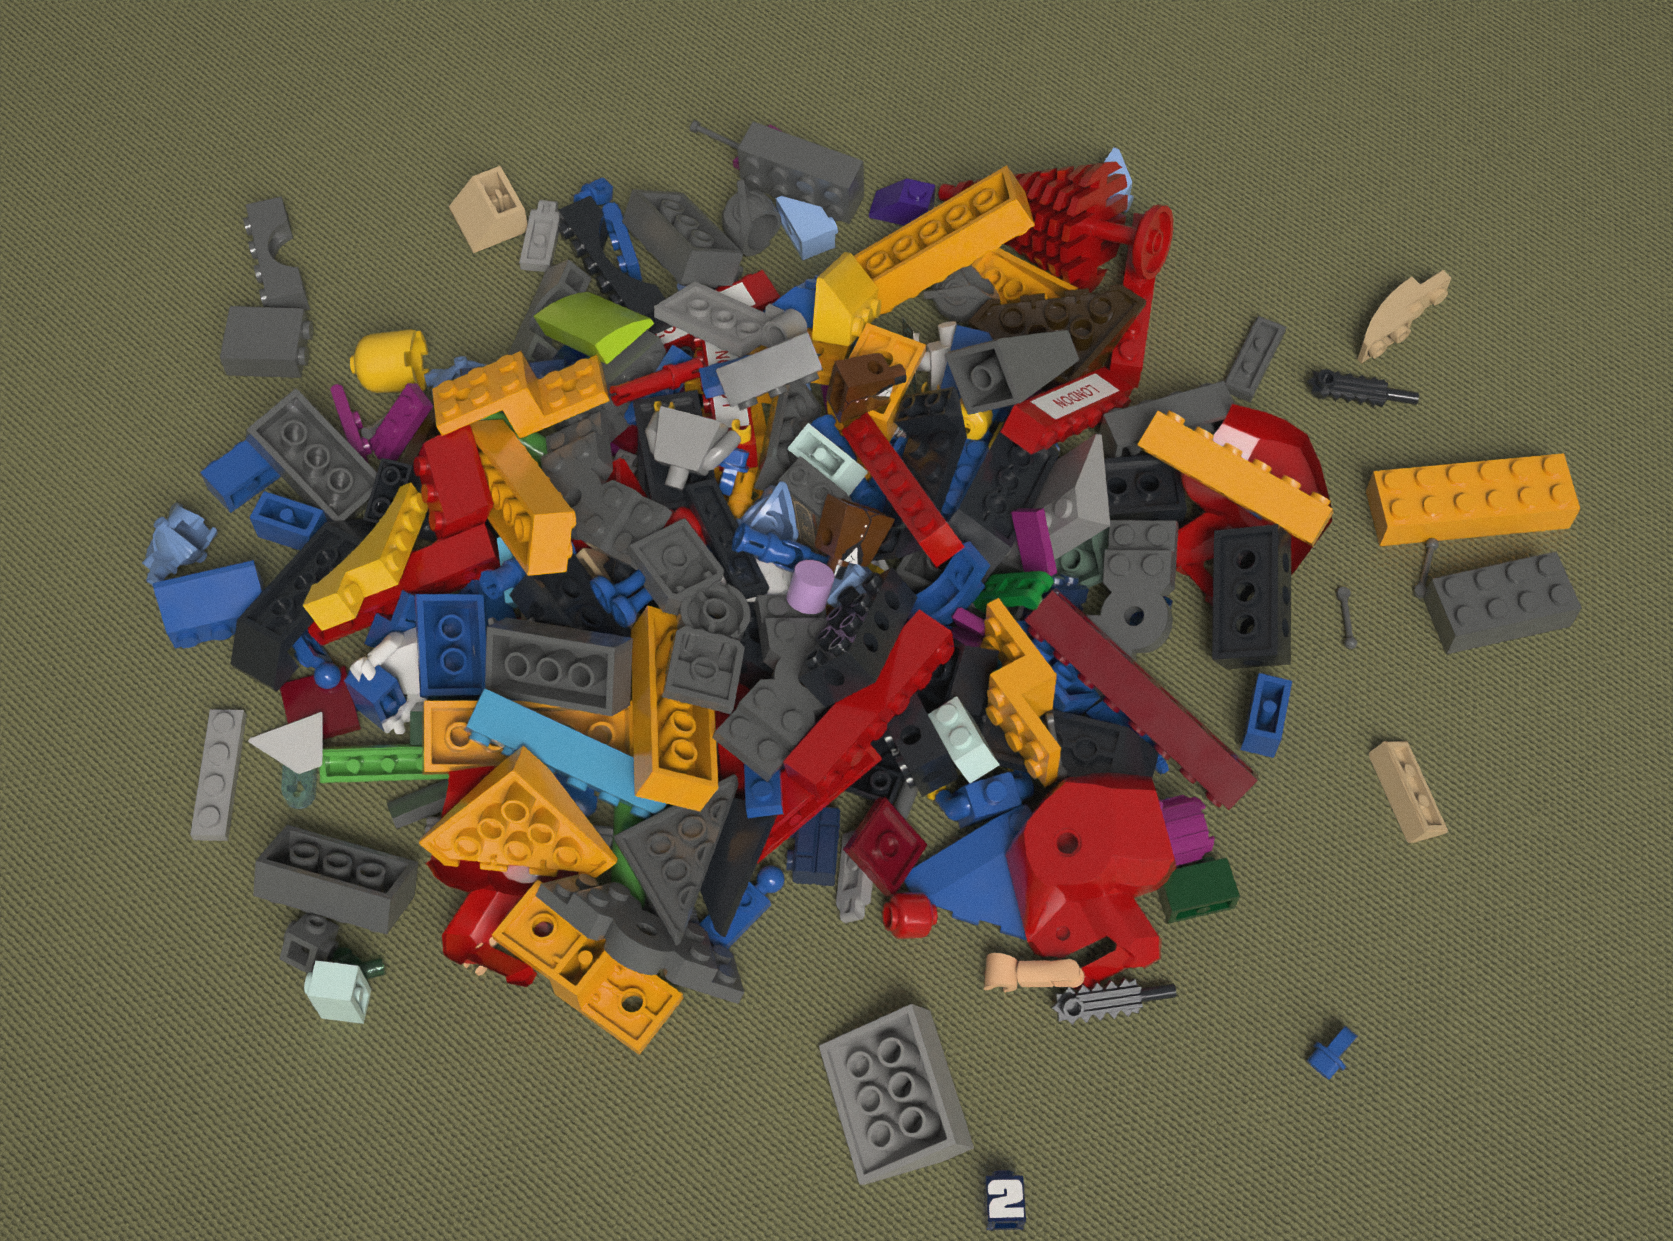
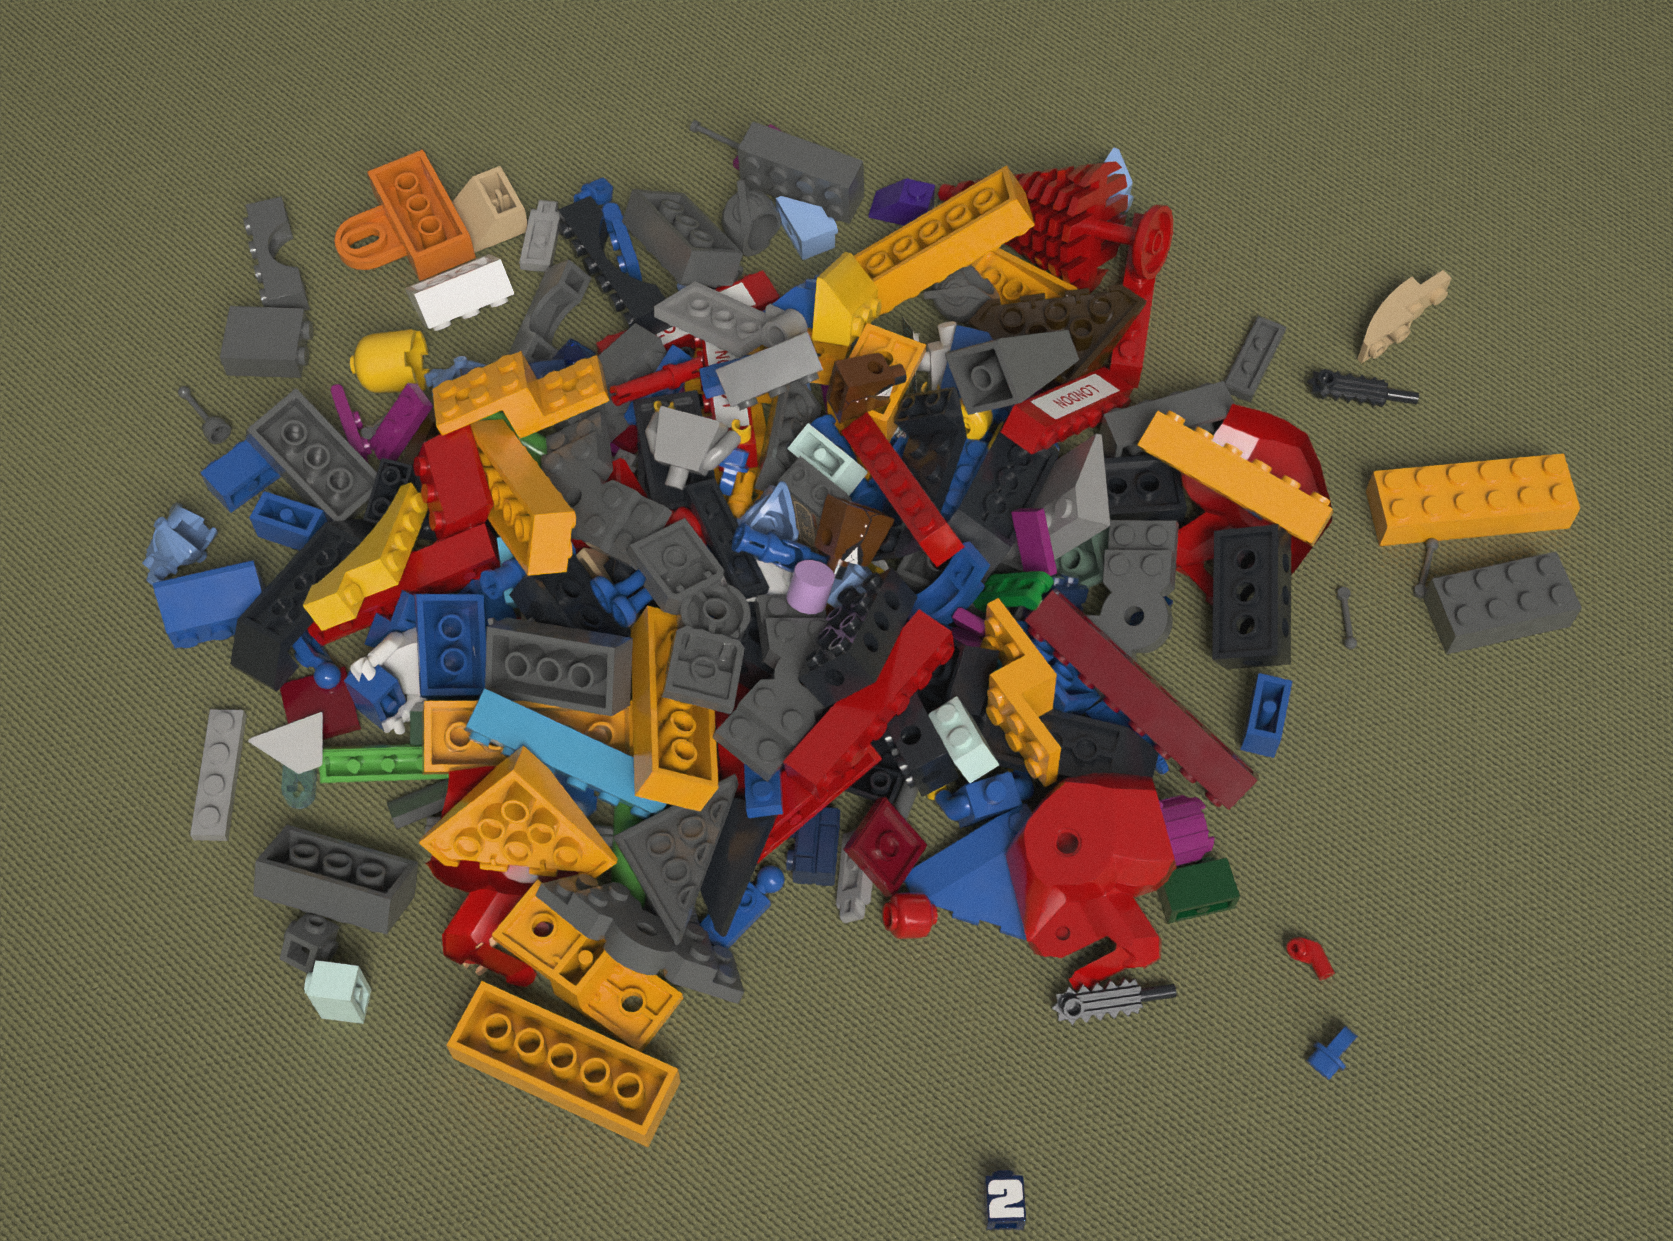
clear green arm [333,947,386,980] -> none
lime slope [533,292,654,364] -> none
light grey slope [819,1004,974,1185] -> none
light nougat piece [984,953,1085,993] -> none
dark grey hinge [1045,713,1067,780] -> none
tan slope [1369,741,1448,843] -> none
none -> dark grey hinge [178,386,231,444]
none -> orange brick [334,149,476,281]
none -> white slope [405,254,514,331]
none -> light orange brick [446,981,681,1147]
none -> red arm [1286,937,1335,981]

